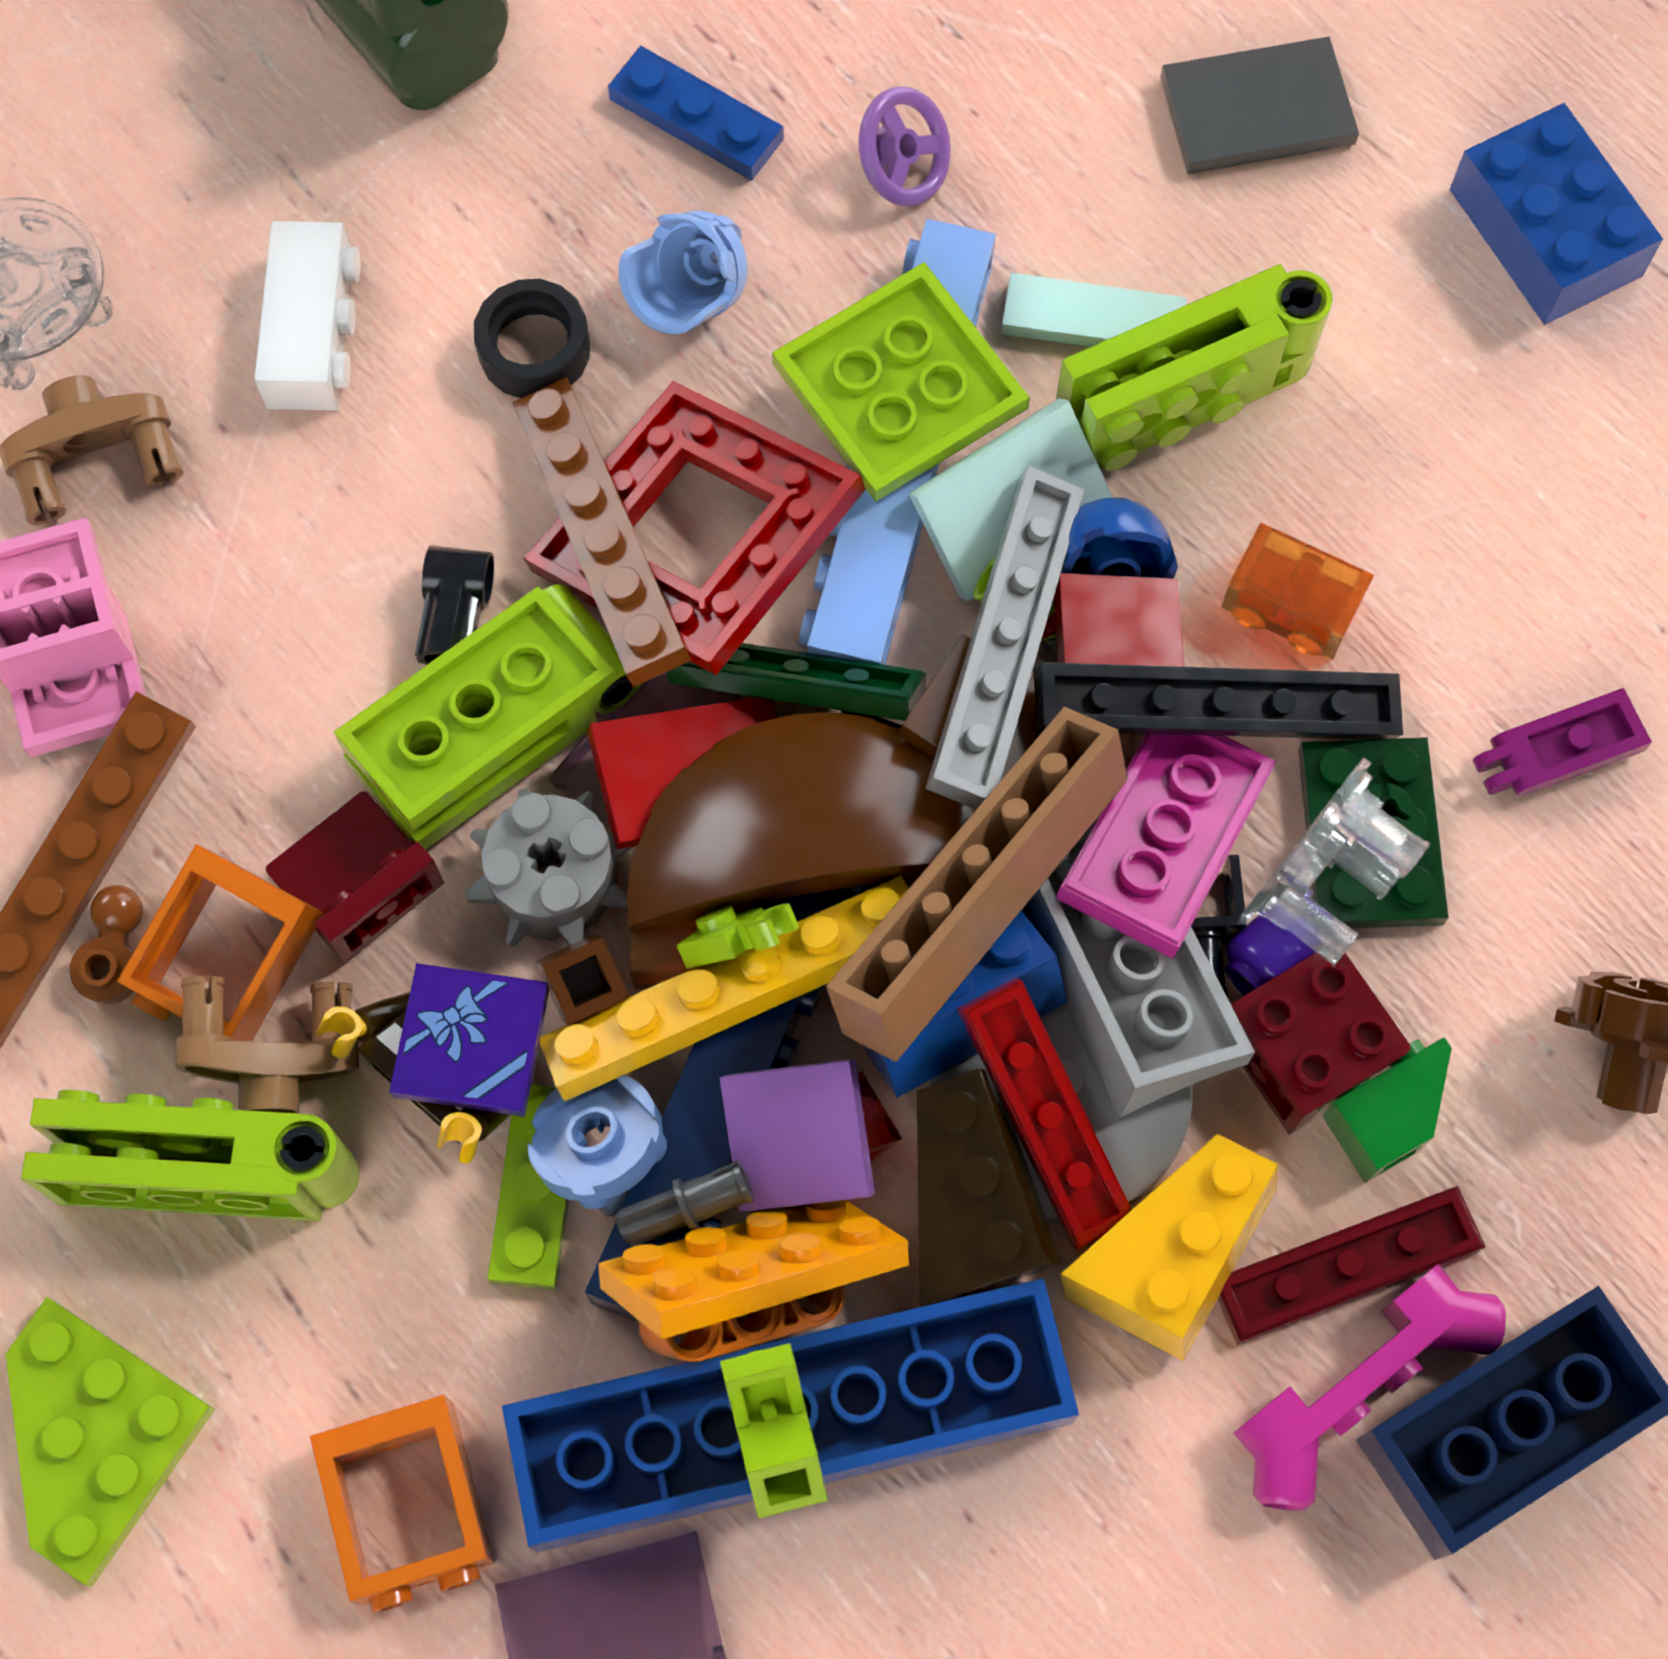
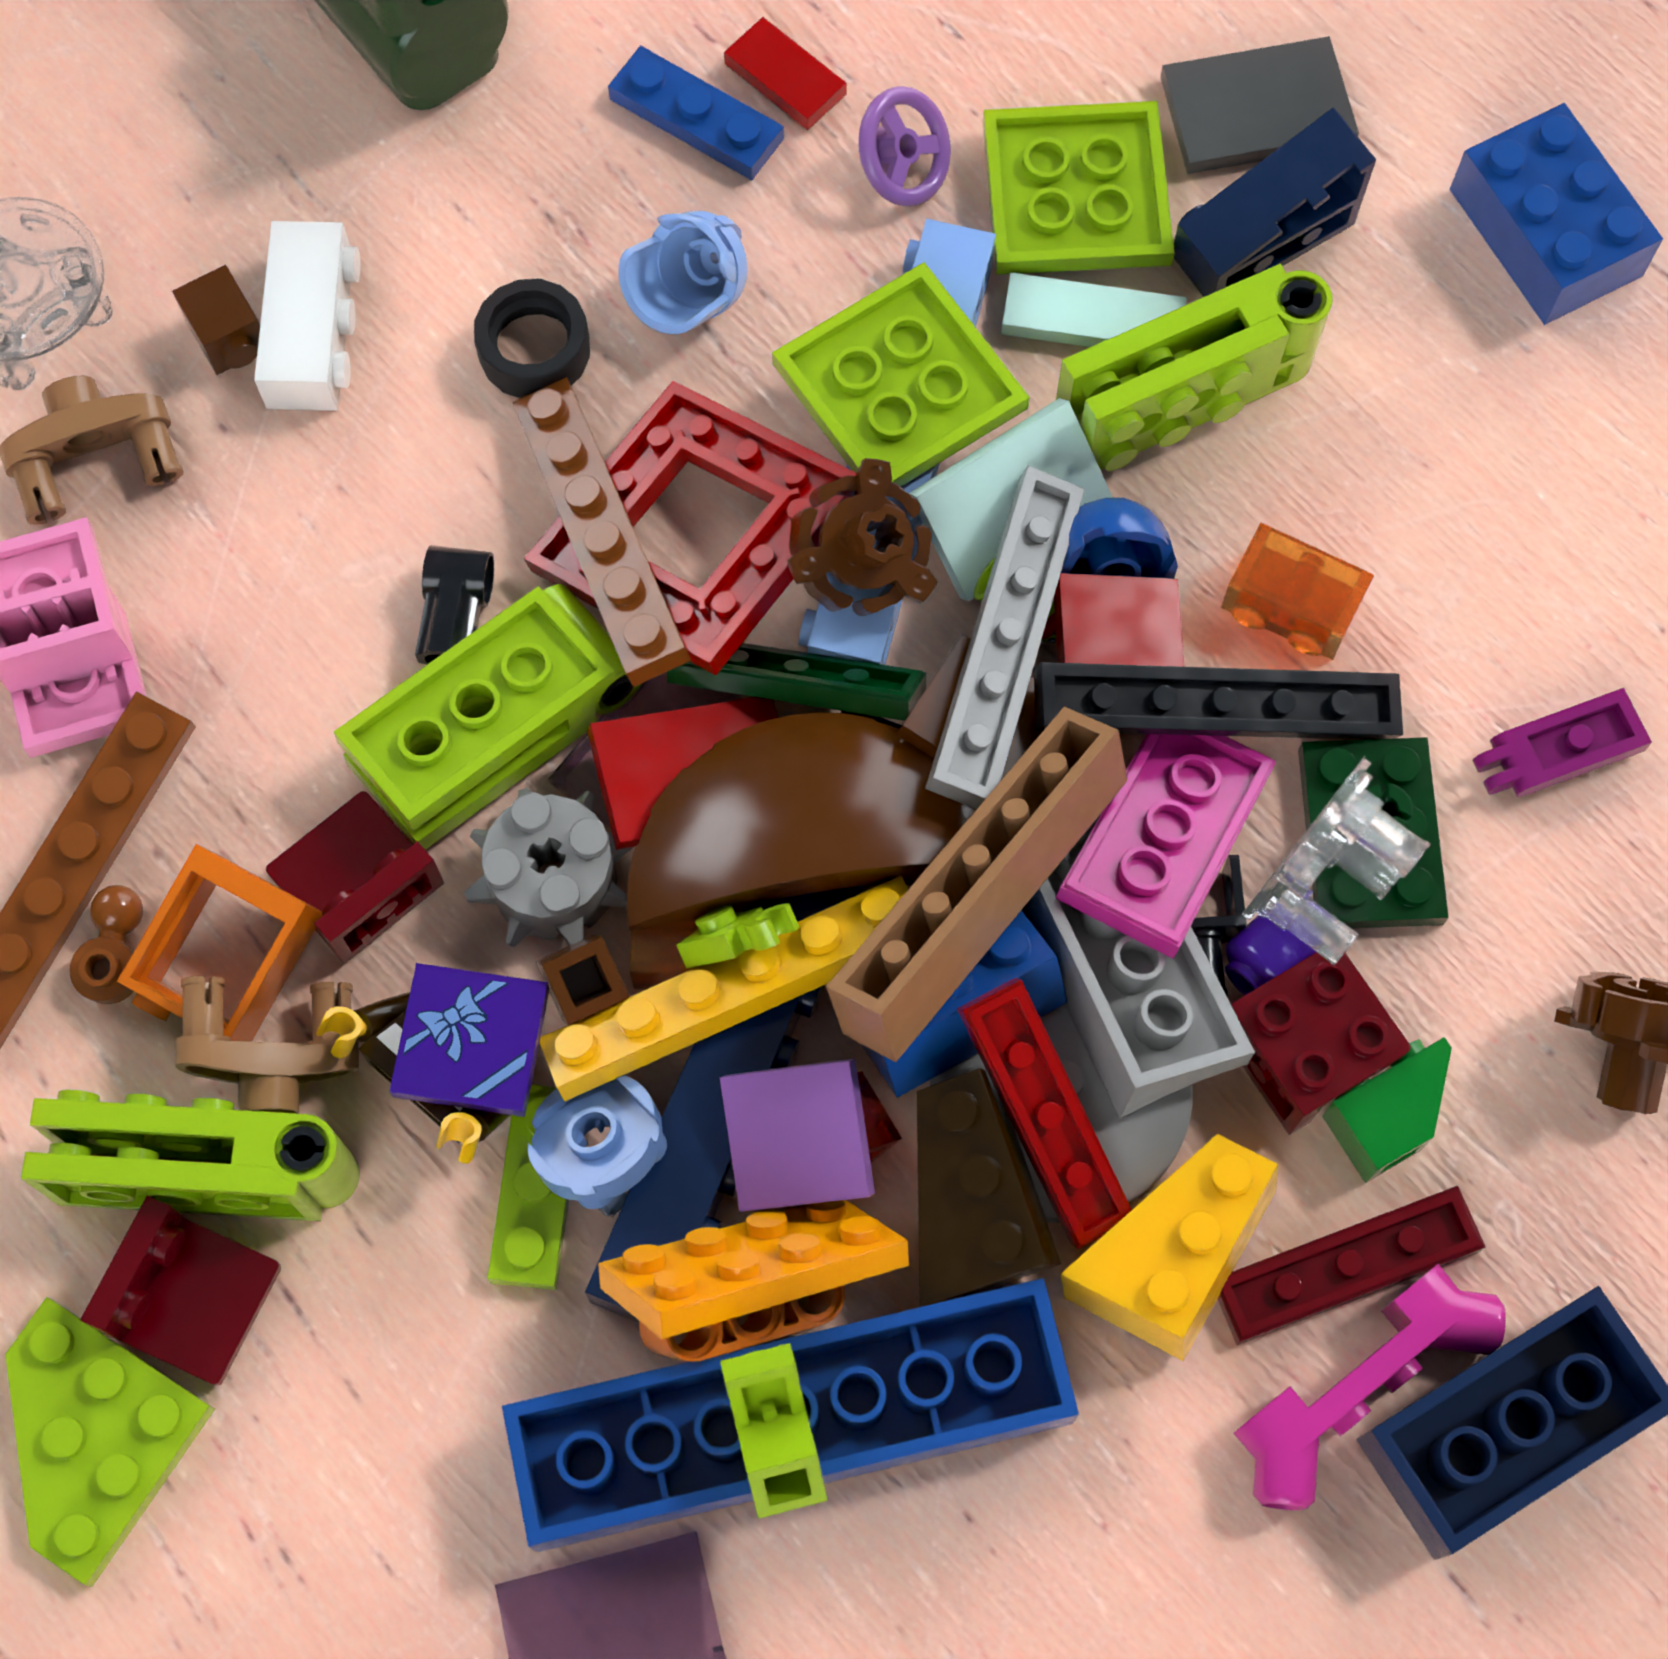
orange window [310,1394,495,1613] -> none
dark grey axle [616,1160,754,1246] -> none
none -> dark red bracket [80,1195,281,1386]
none -> reddish brown brick [172,264,260,375]
none -> red tile [724,17,847,131]
none -> reddish brown piece [787,458,938,616]
none -> lime plate [983,101,1175,275]
none -> dark blue wedge [1174,107,1376,297]

